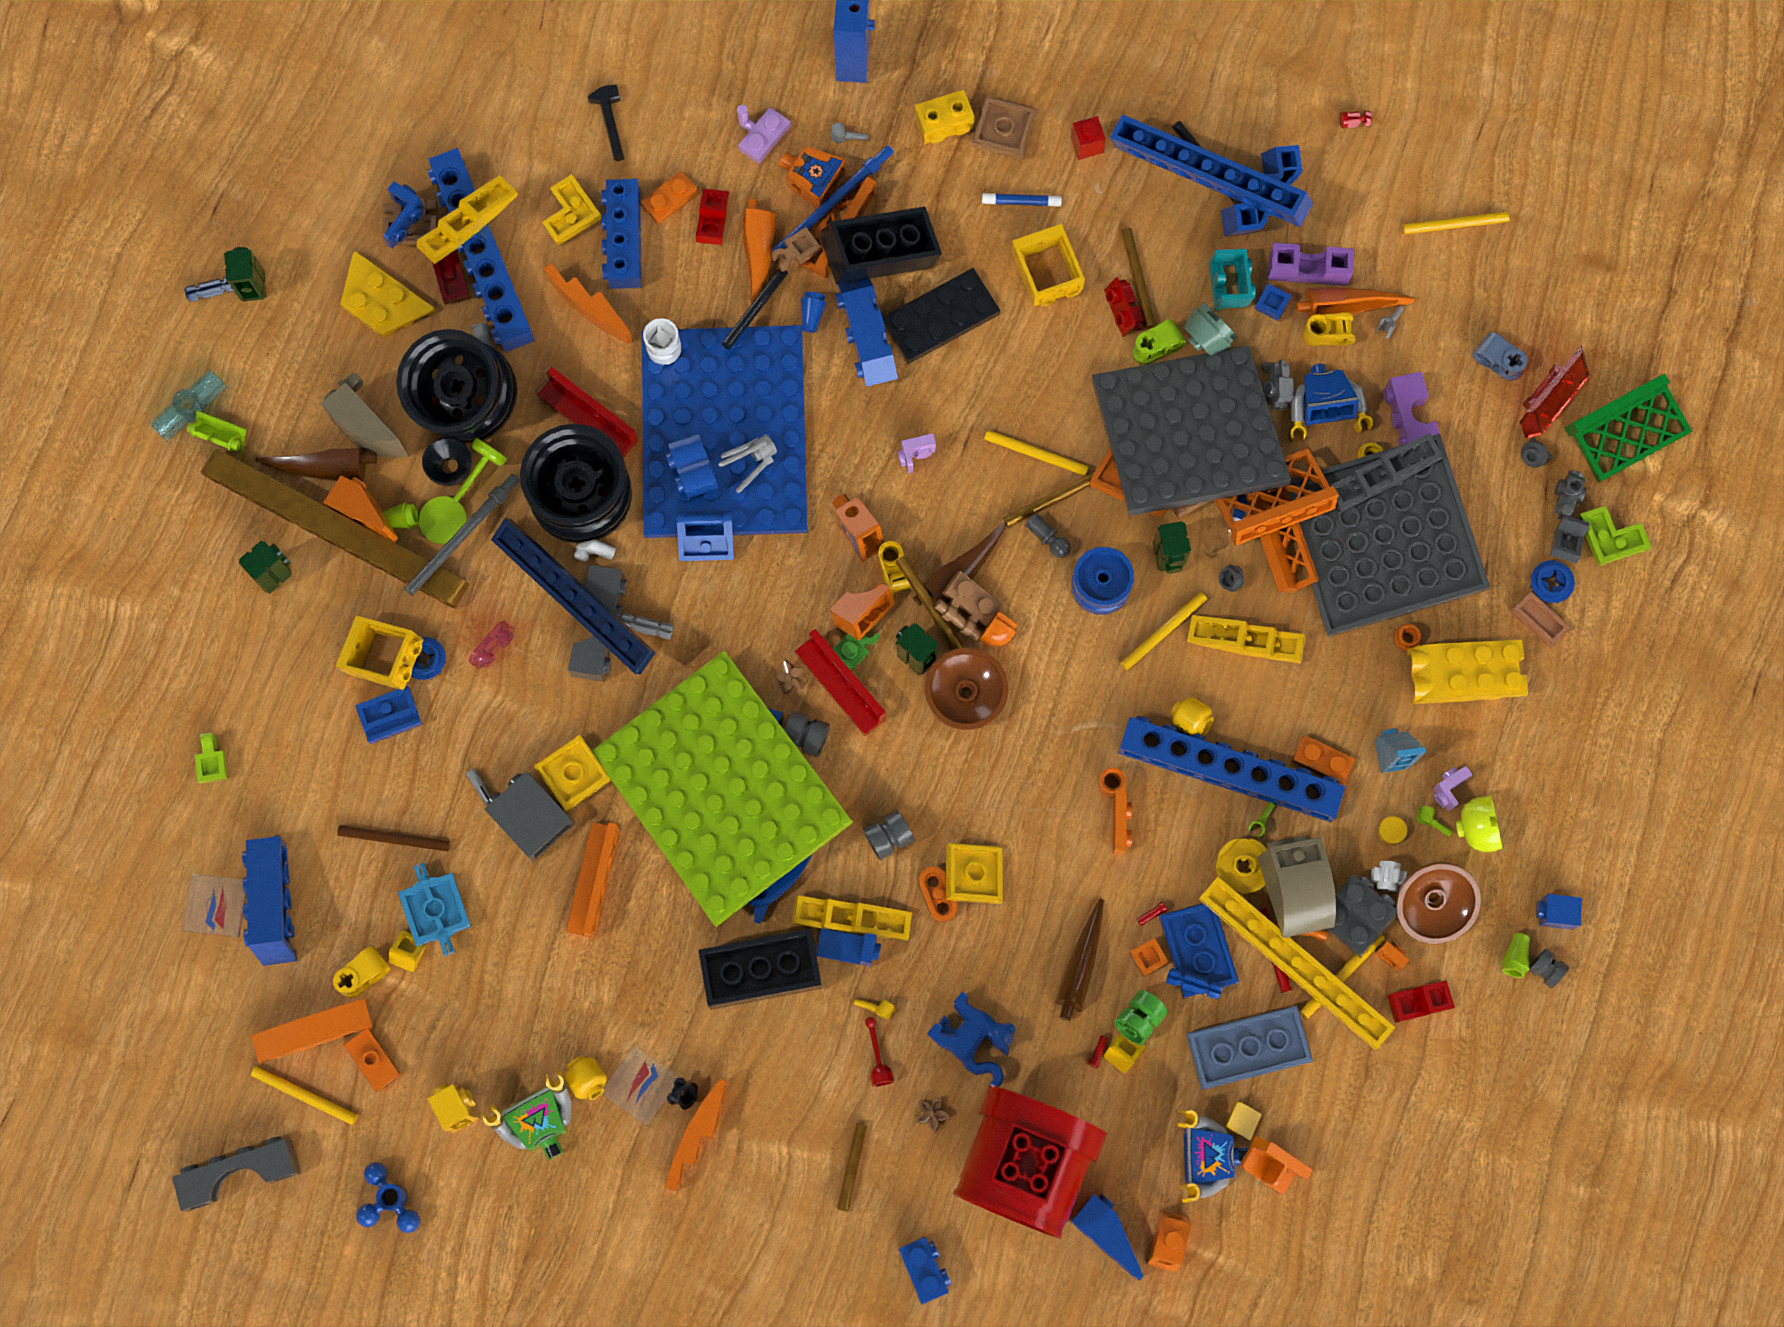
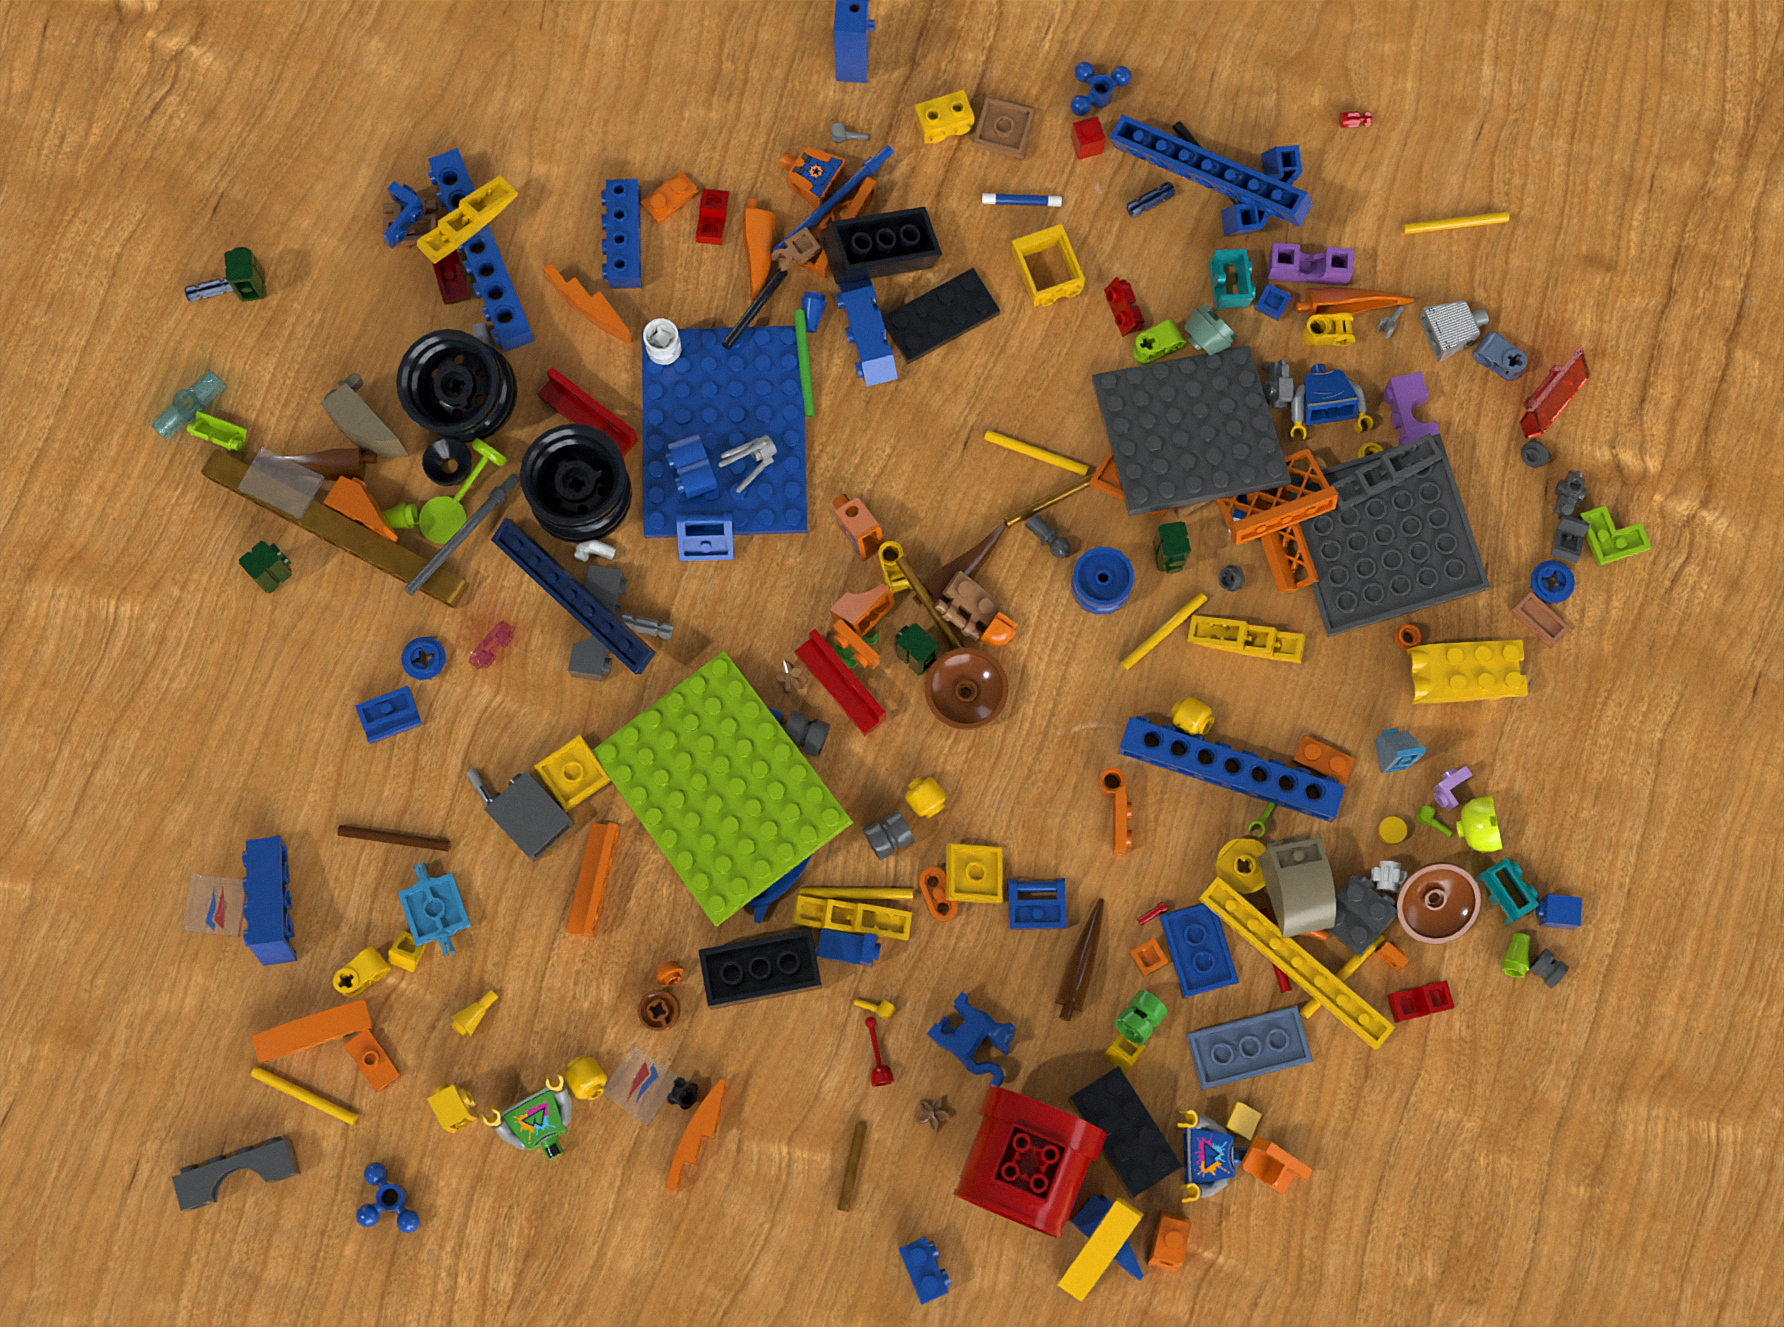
lime plate [194,732,228,784] -> none
yellow window [336,616,424,690] -> none
yellow wing [340,251,436,338] -> none
yellow plate [542,174,602,246] -> none
black piece [588,84,624,161] -> none
lavender plate [737,105,791,164] -> none
lavender bracket [897,433,936,474] -> none
red piece [1087,1035,1109,1068] -> none
pearl gold piece [1121,228,1156,329] -> none
blue axle [1166,968,1223,999] -> none
green fence [1564,373,1693,483] -> none
none -> clear piece [238,447,324,519]
none -> yellow cone [451,990,498,1037]
none -> dark orange wheel [638,990,680,1031]
none -> orange plate [656,961,684,986]
none -> bright green bar [794,310,815,417]
none -> yellow bar [800,887,913,899]
none -> orange plate [833,619,880,671]
none -> yellow head [905,775,946,819]
none -> blue plate [1008,878,1066,930]
none -> yellow slope [1057,1197,1143,1302]
none -> black brick [1068,1066,1182,1199]
none -> blue piece [1070,61,1132,116]
none -> dark blue axle [1126,182,1175,217]
none -> light grey torso [1418,301,1489,363]
none -> teal window [1474,857,1539,926]

